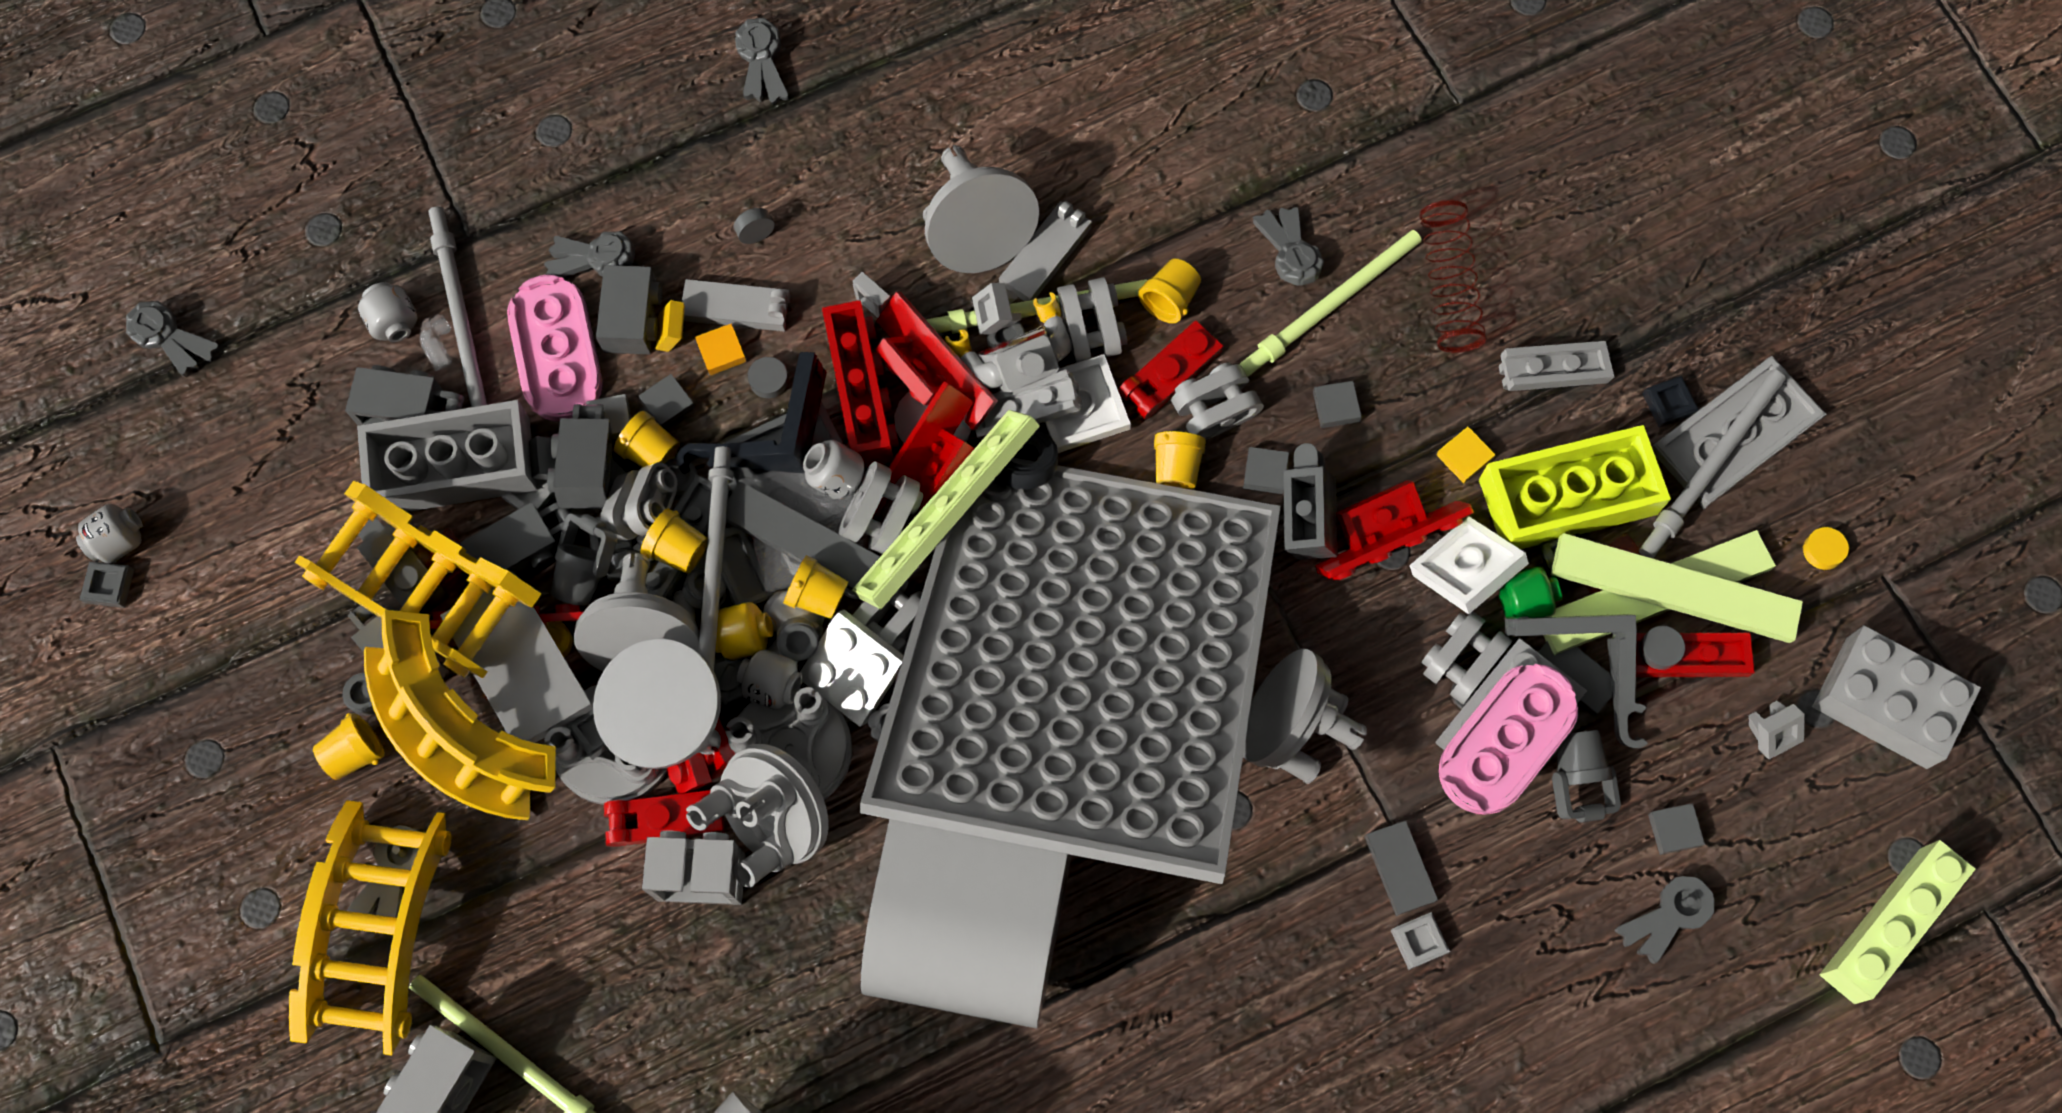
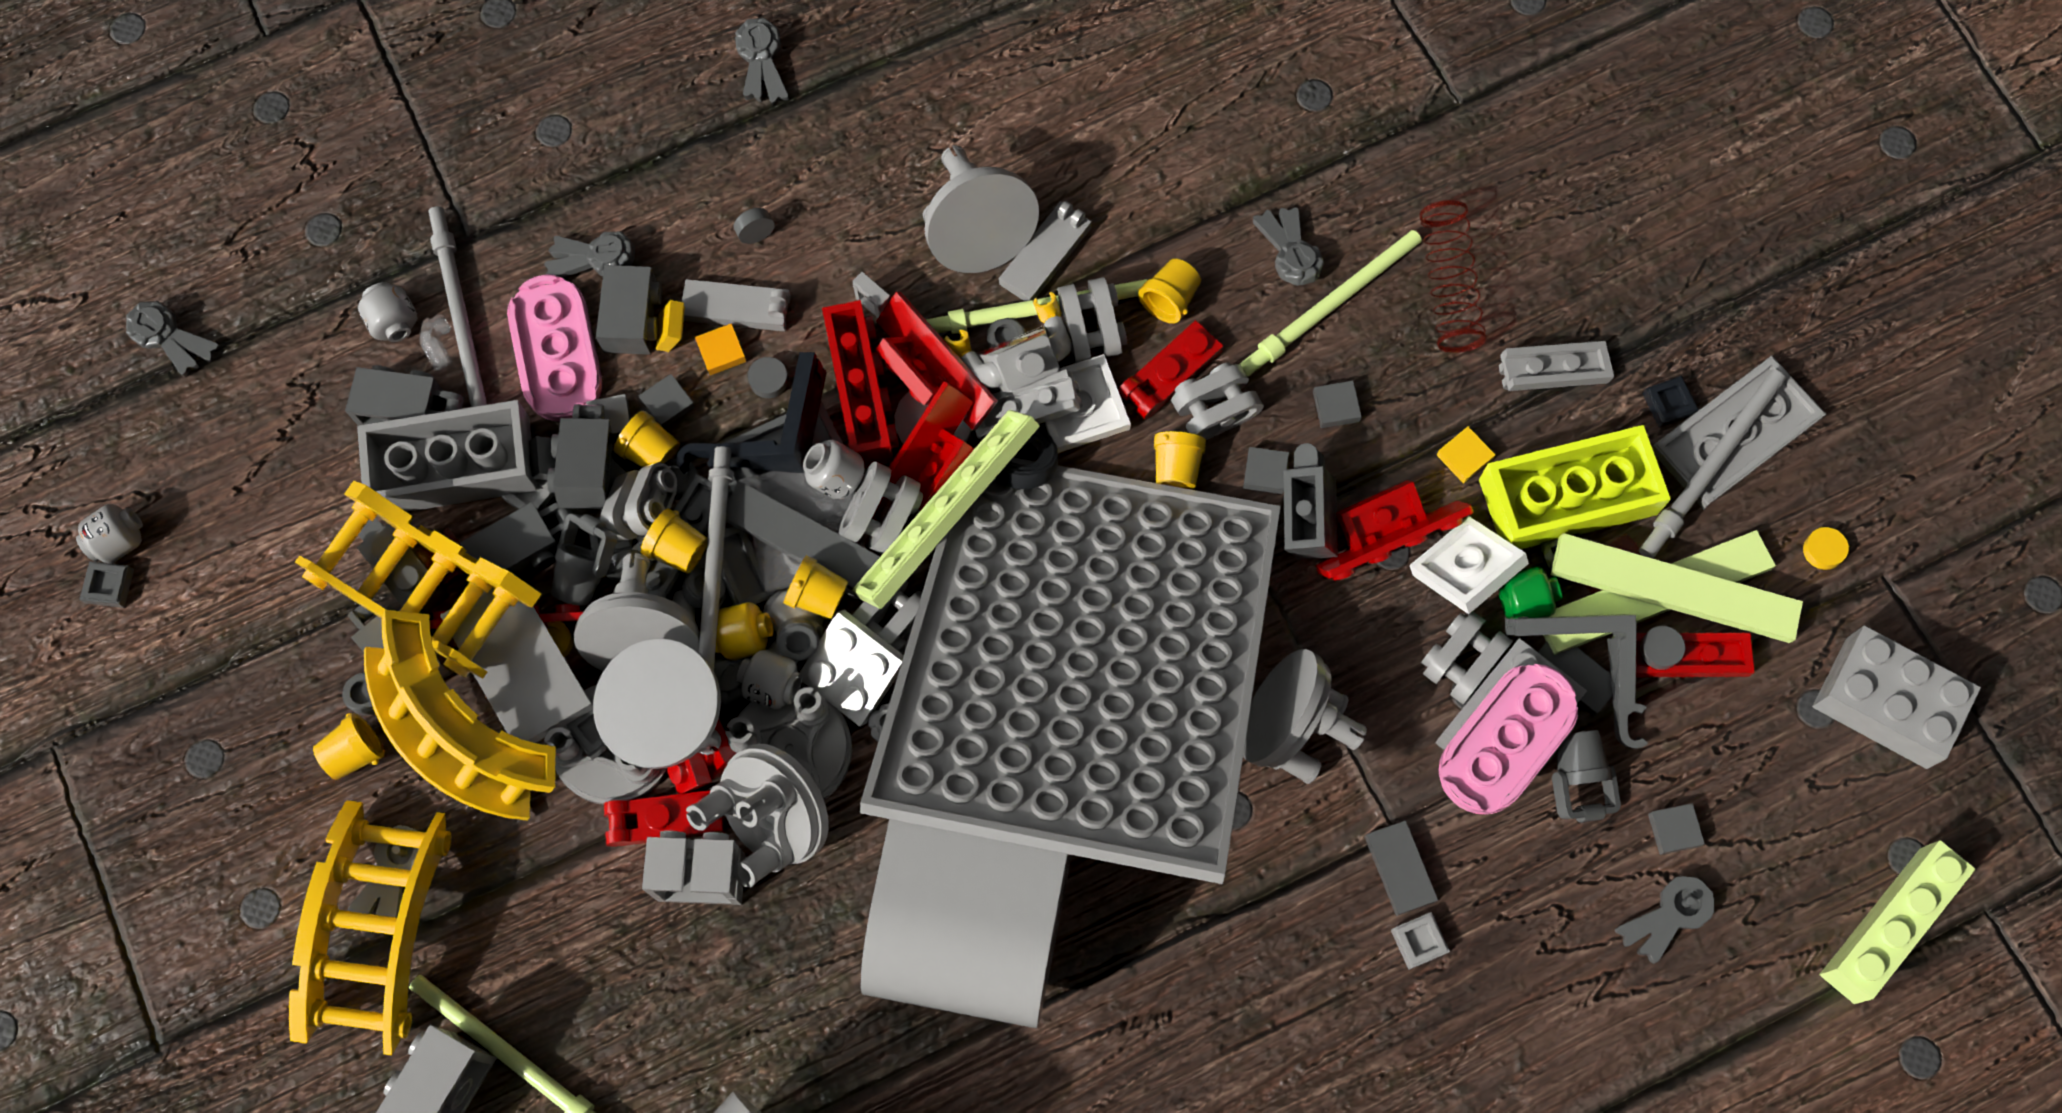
light grey tile [972,283,1022,334] -> none
light grey tile [1749,701,1804,759] -> none

